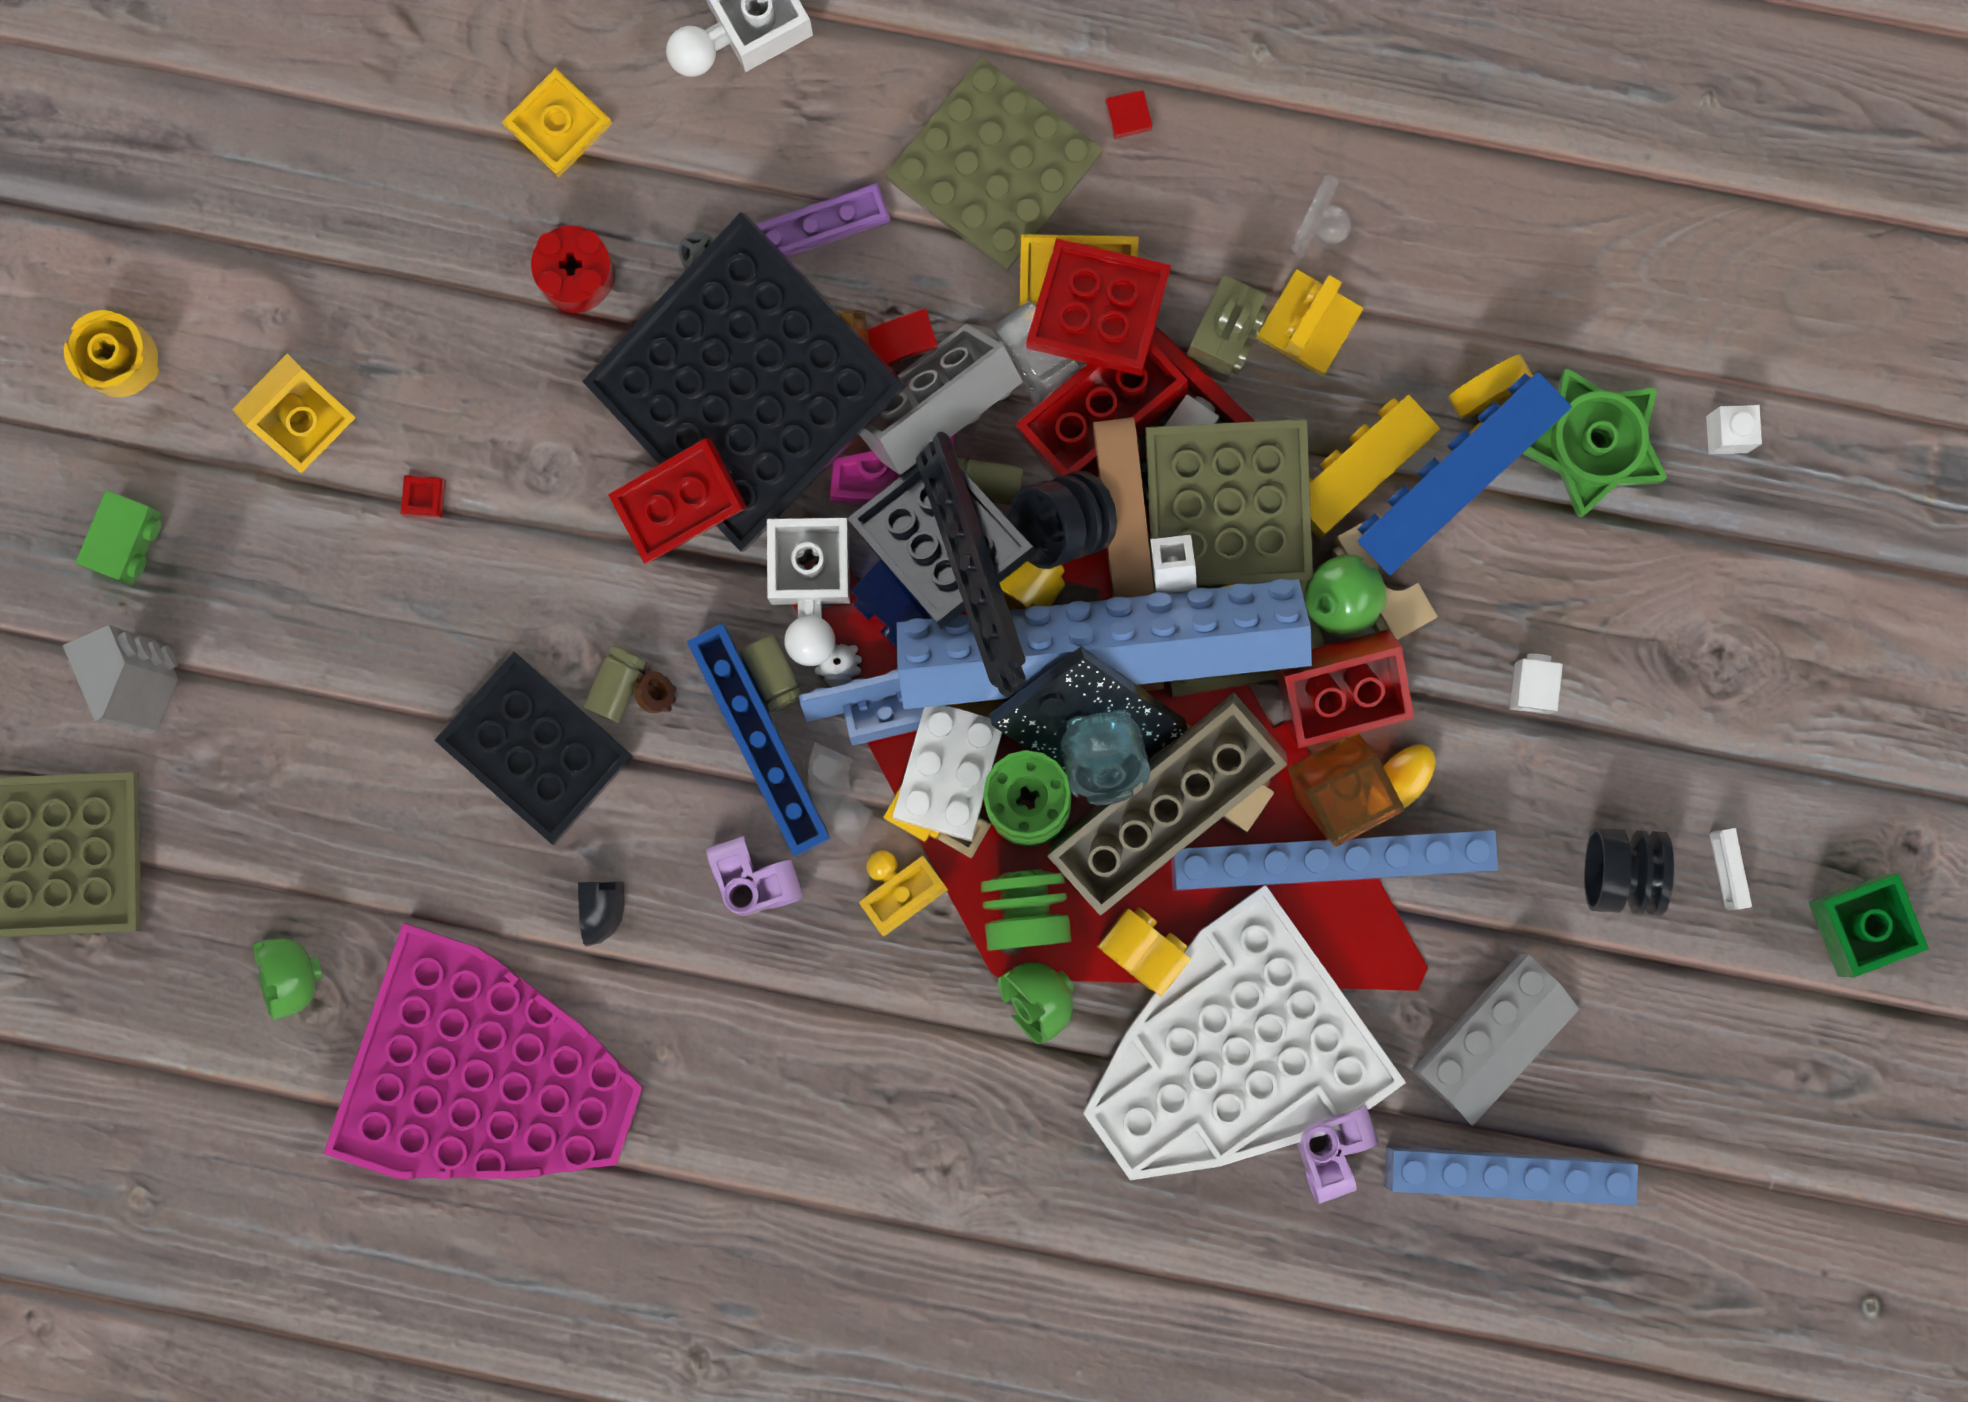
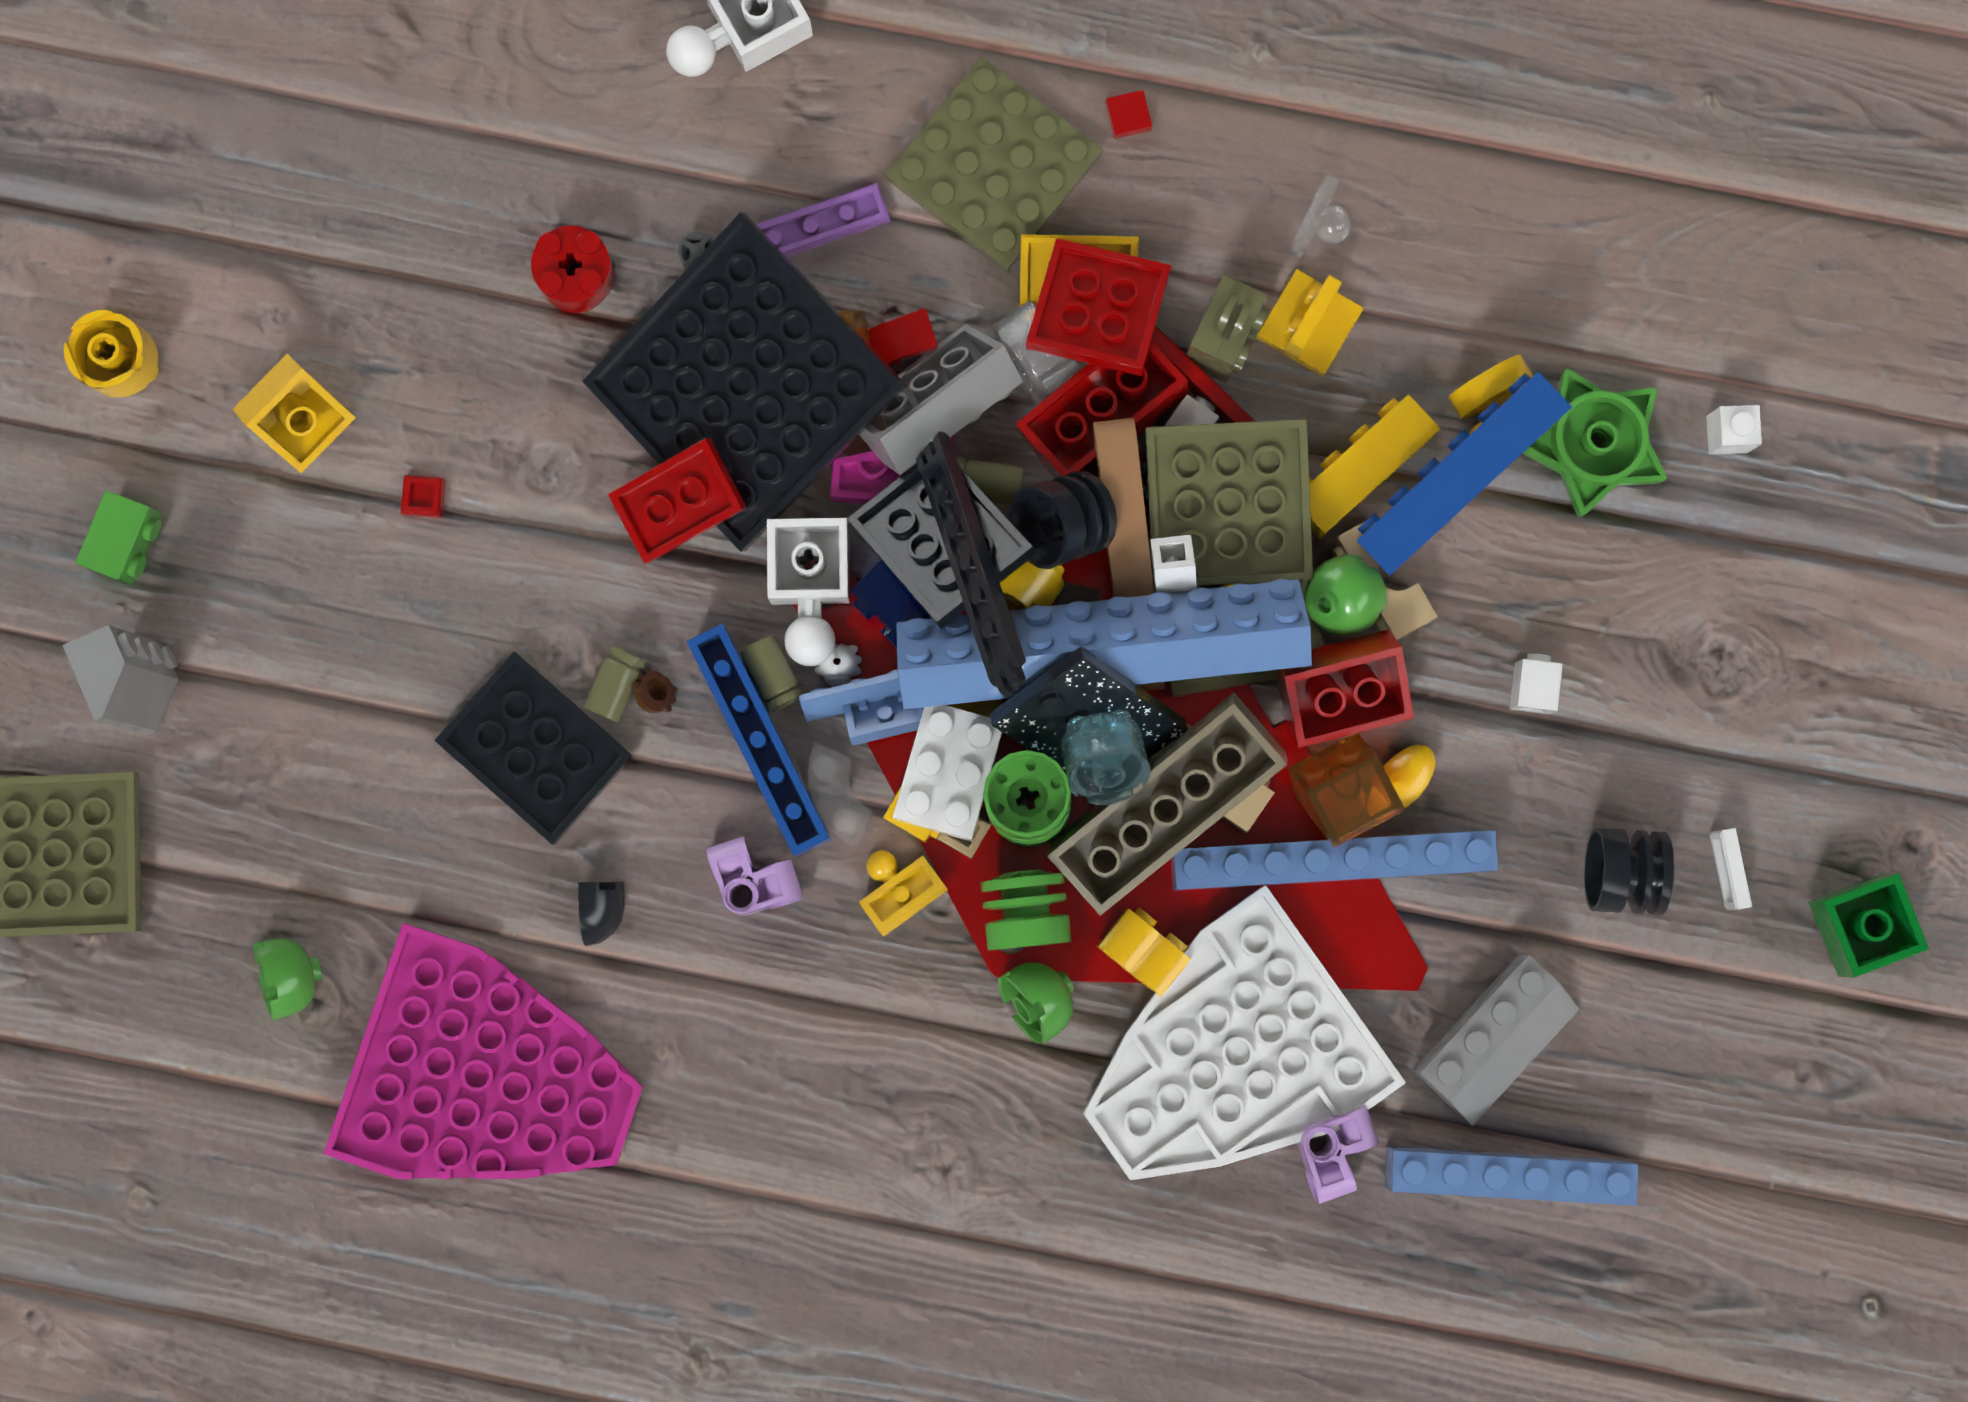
yellow tile [502,67,613,178] -> none

